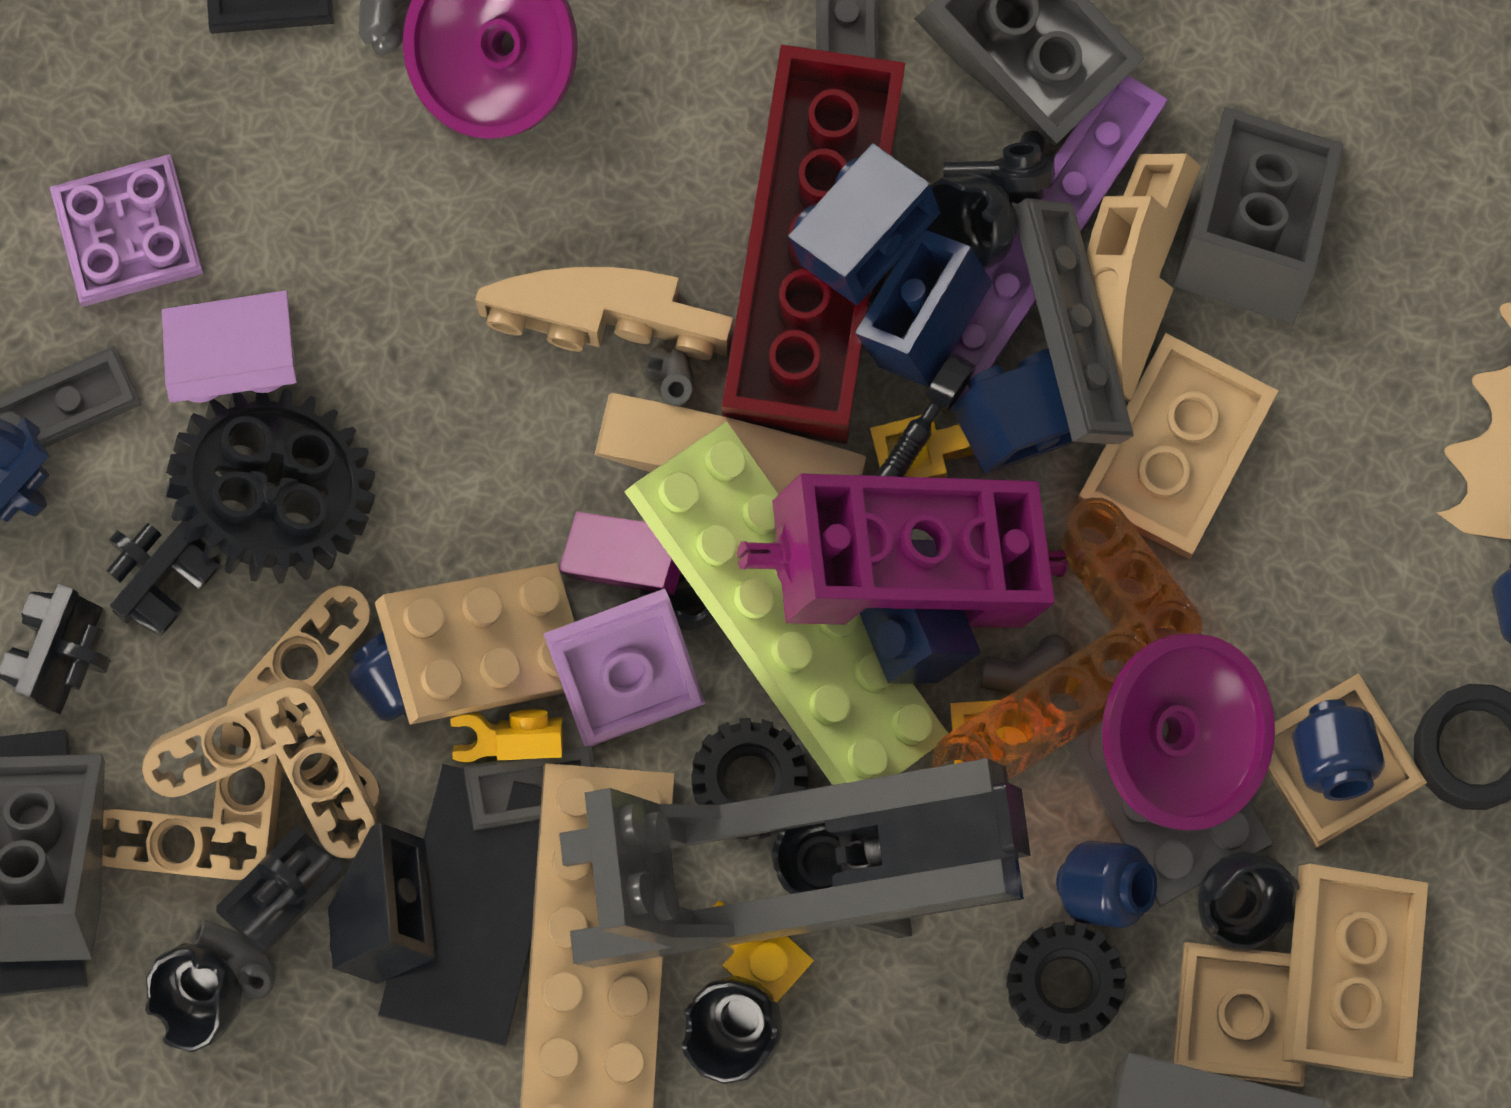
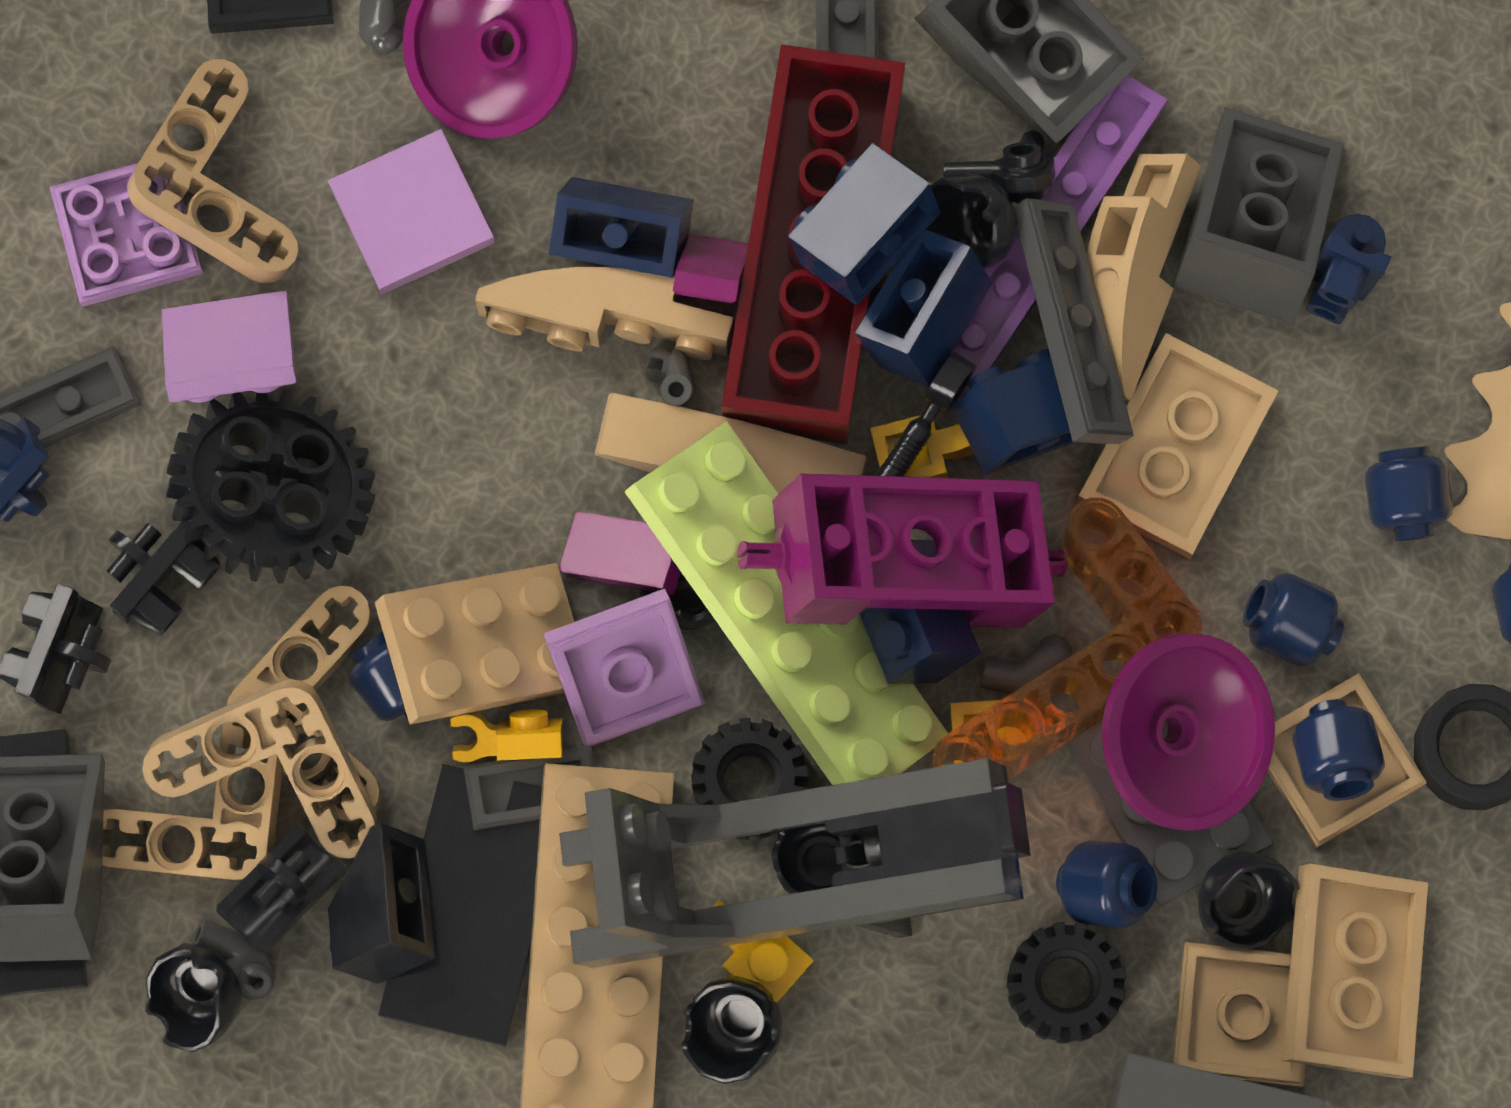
none -> tan beam [127,59,298,283]
none -> lavender tile [327,129,495,295]
none -> dark blue brick [549,177,694,278]
none -> magenta tile [673,234,748,303]
none -> dark blue head [1243,573,1344,667]
none -> dark blue hips [1305,214,1391,325]
none -> dark blue head [1365,446,1453,541]

